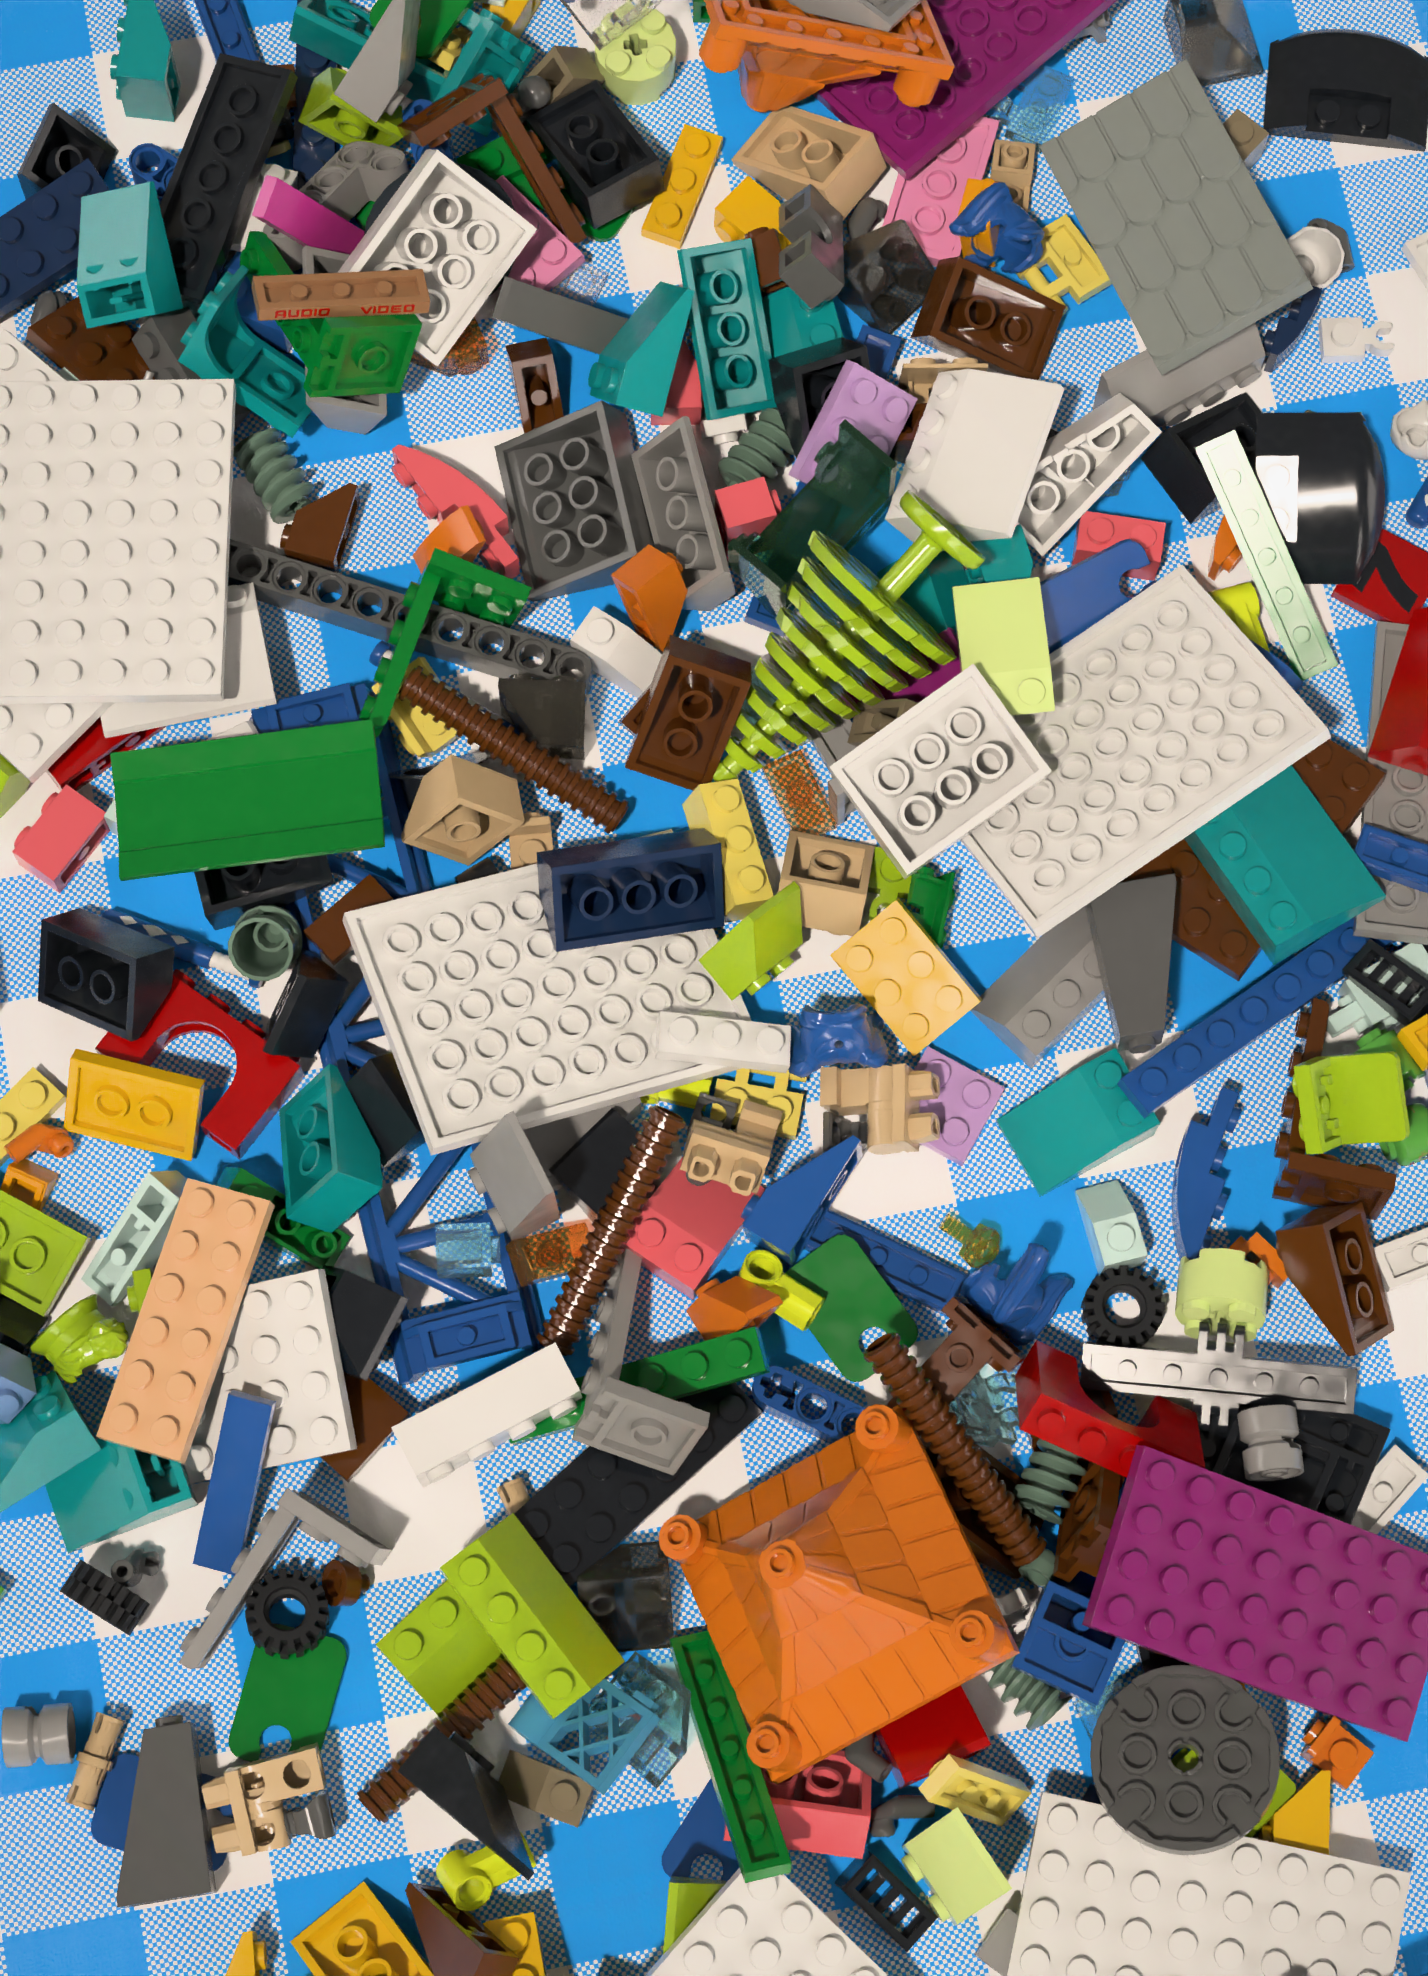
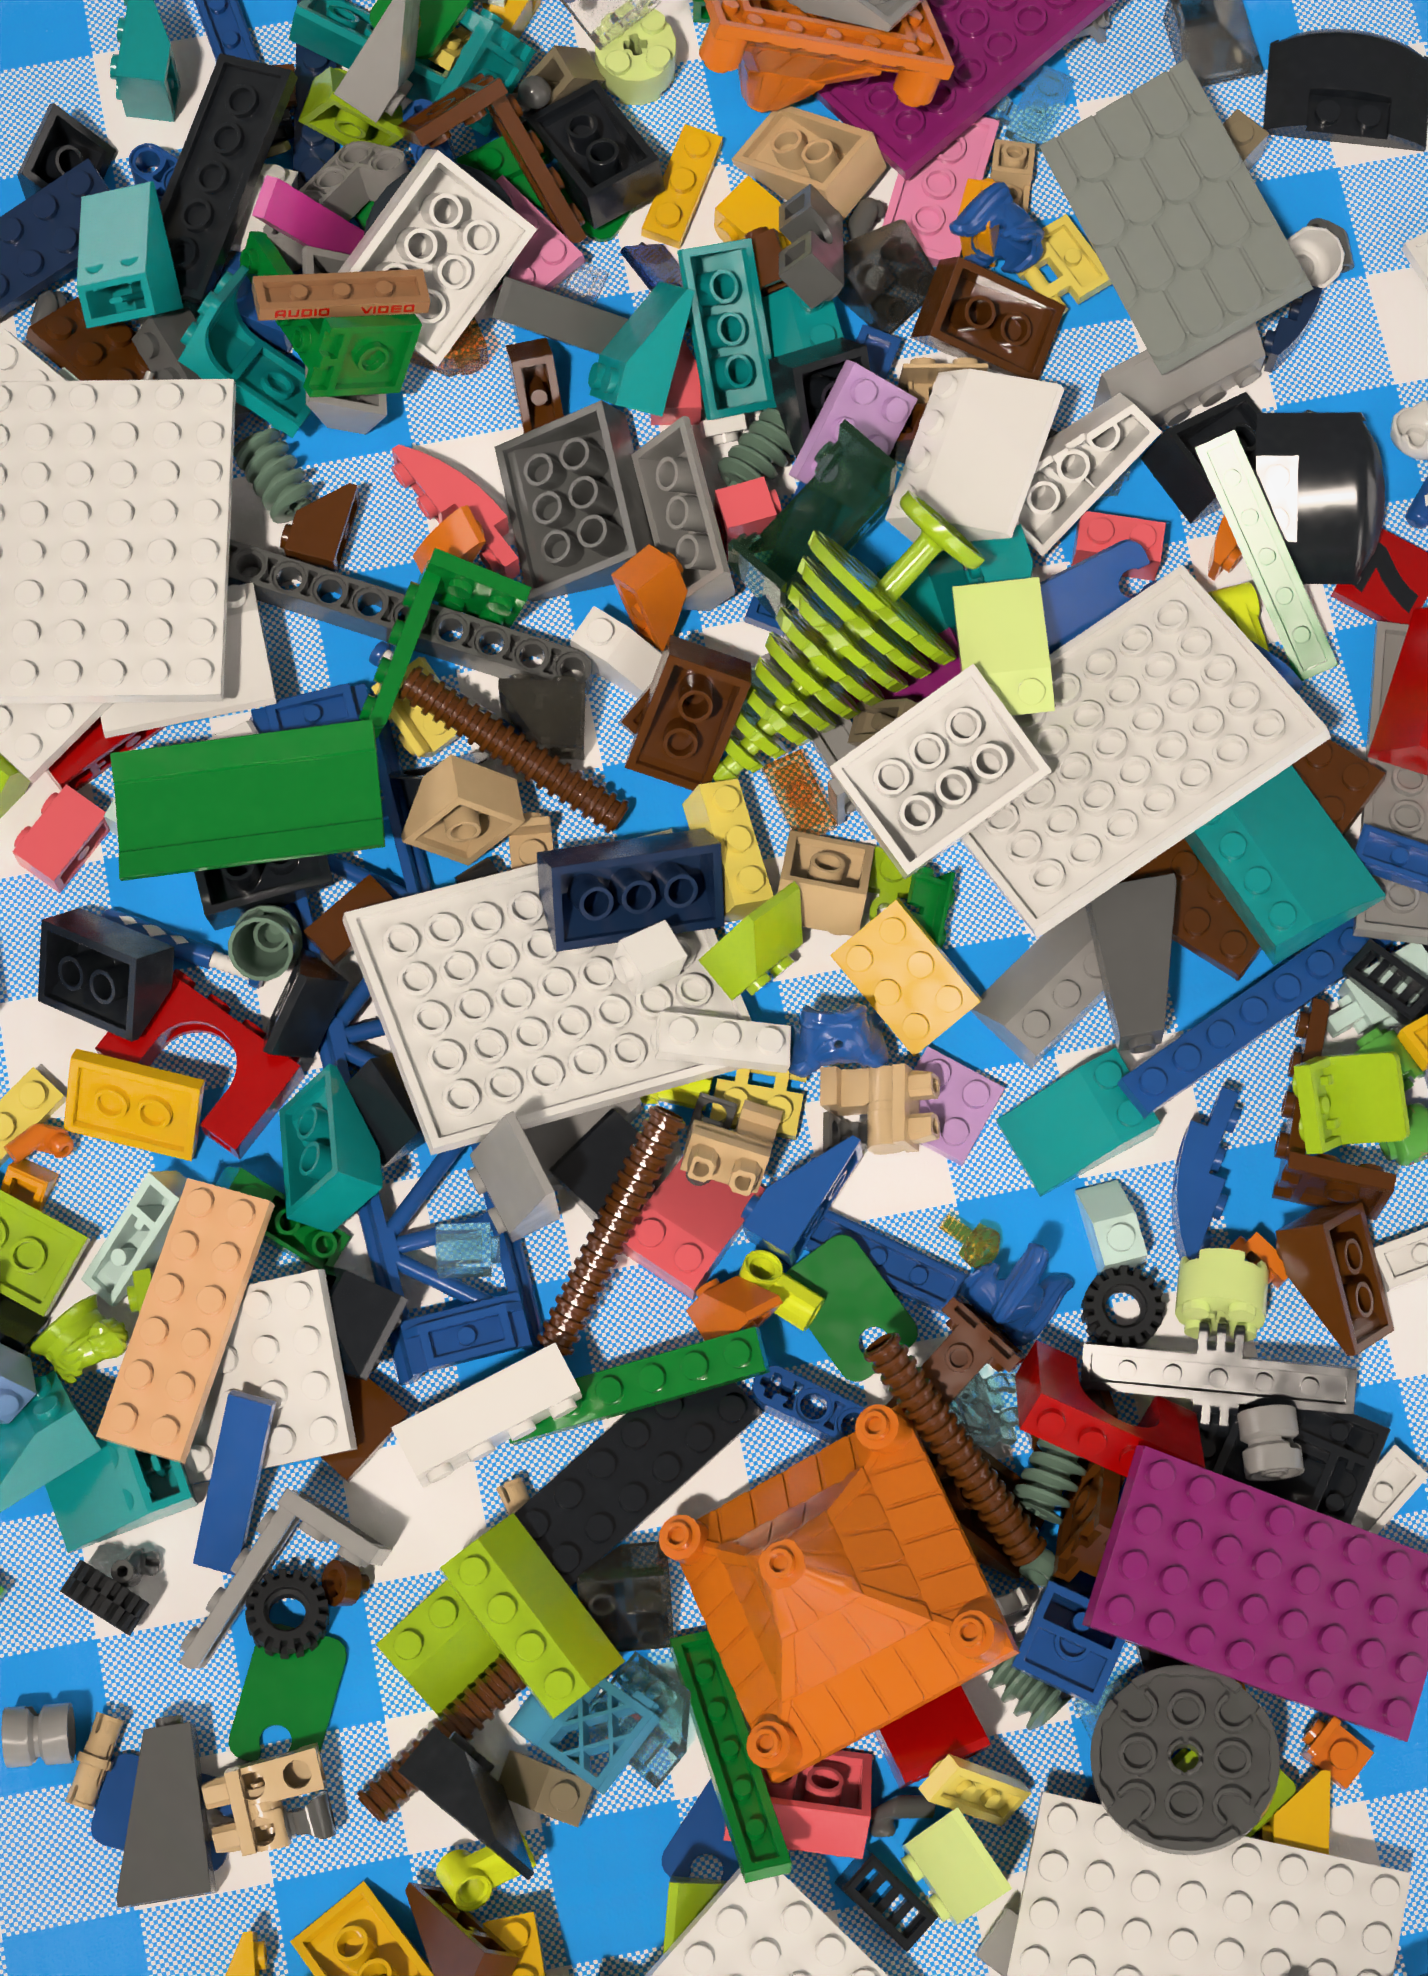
clear orange plate [505,1222,589,1287] -> none
light grey bracket [572,1248,710,1476] -> none
dark grey arm [845,1732,892,1783] -> none
white plate [1318,317,1394,363] -> none
none -> white brick [612,920,687,996]
none -> clear blue piece [620,242,683,291]

